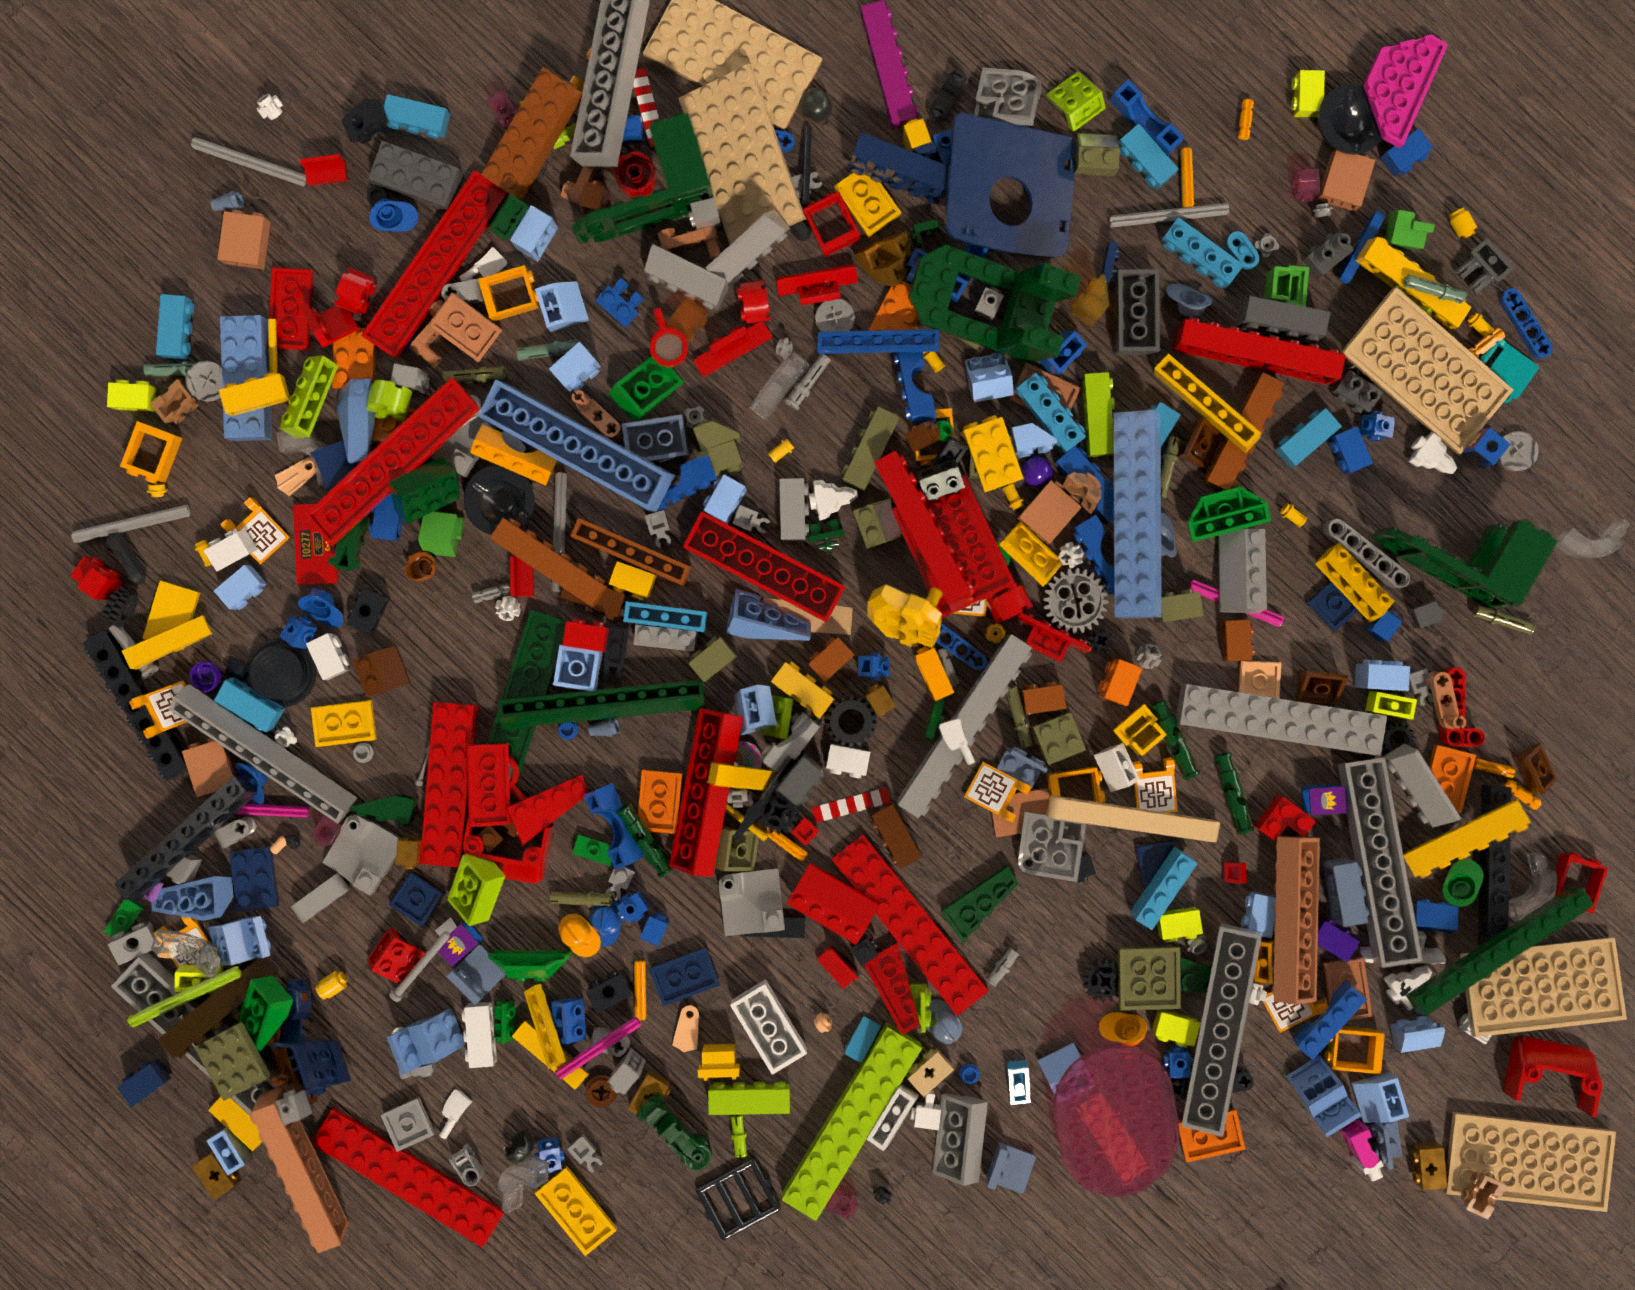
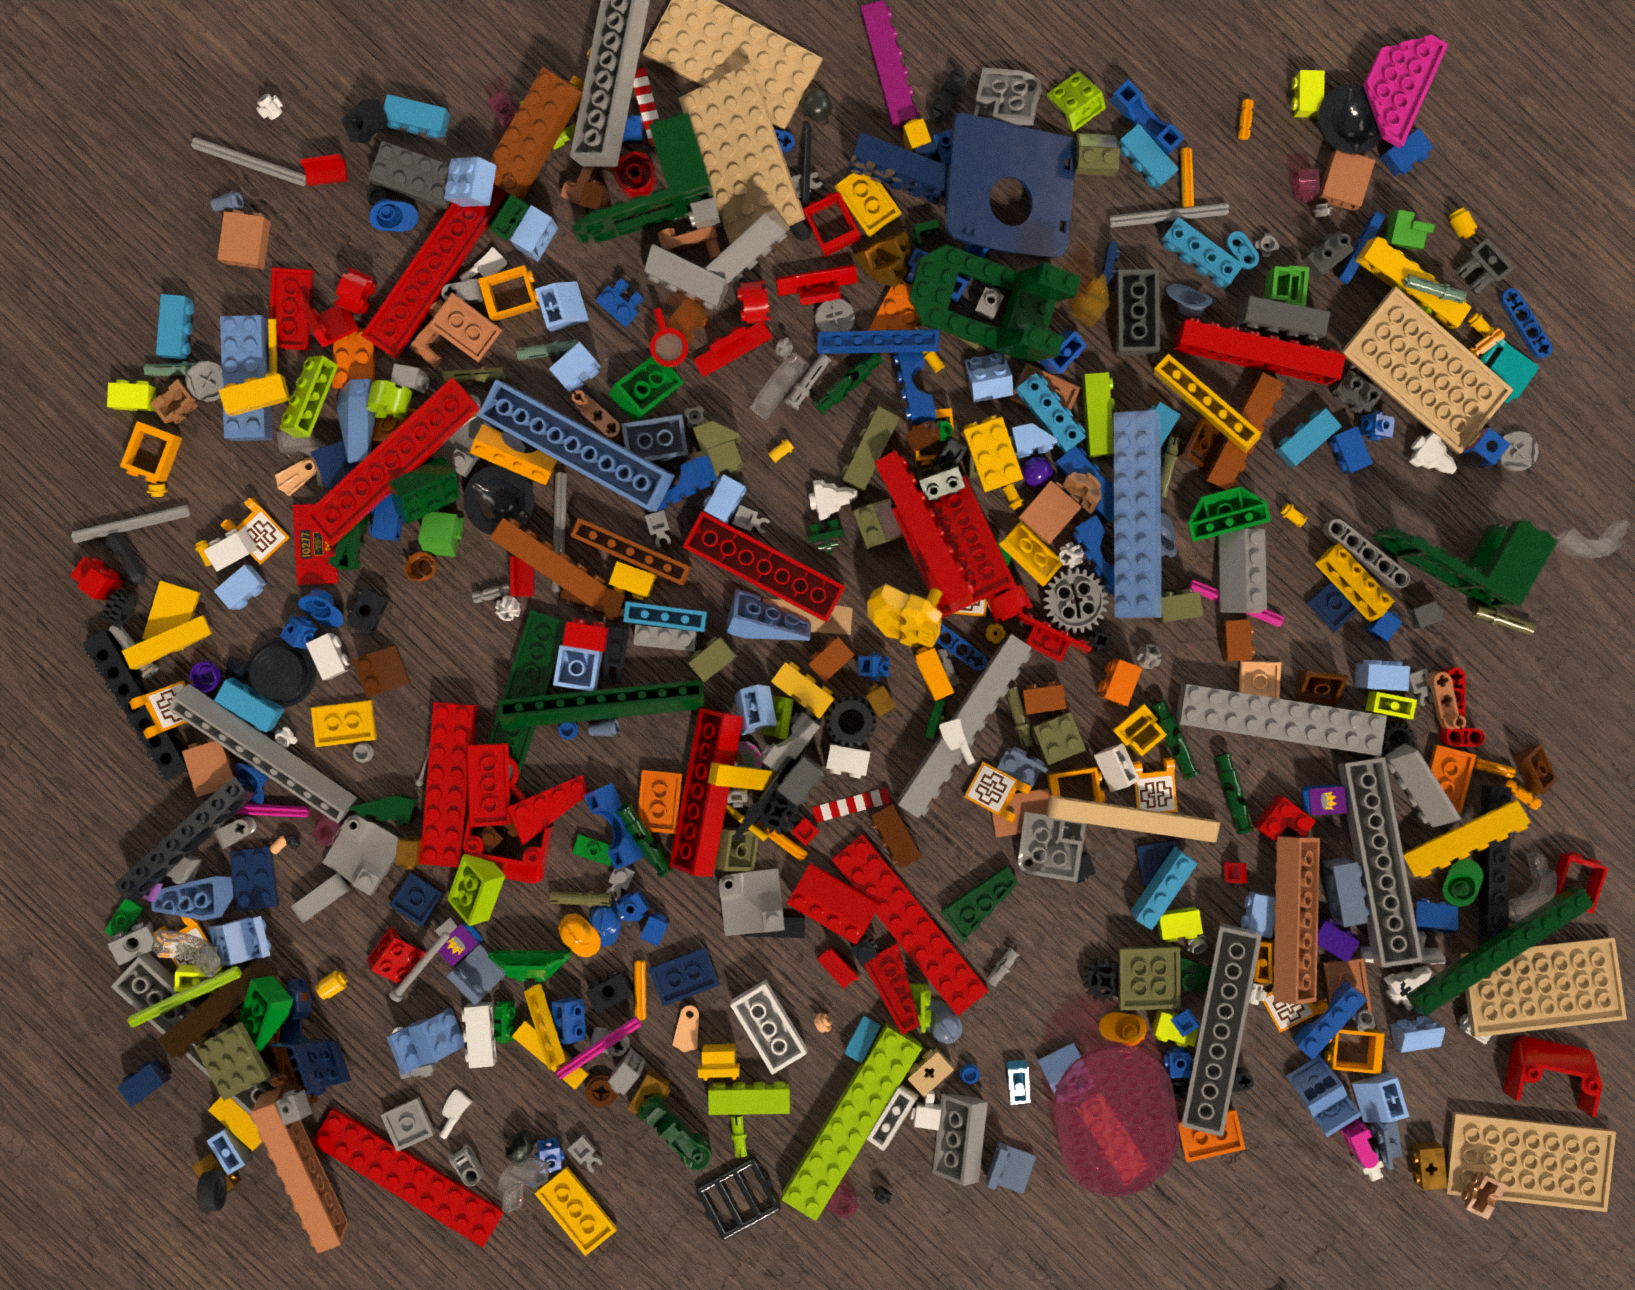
light grey brick [780,478,809,541] -> none
none -> black tyre [197,1171,227,1212]
none -> light blue brick [444,157,497,207]
none -> dark green piece [812,353,884,416]
none -> blue plate [1171,1008,1201,1037]
none -> light grey plate [1352,1009,1376,1032]

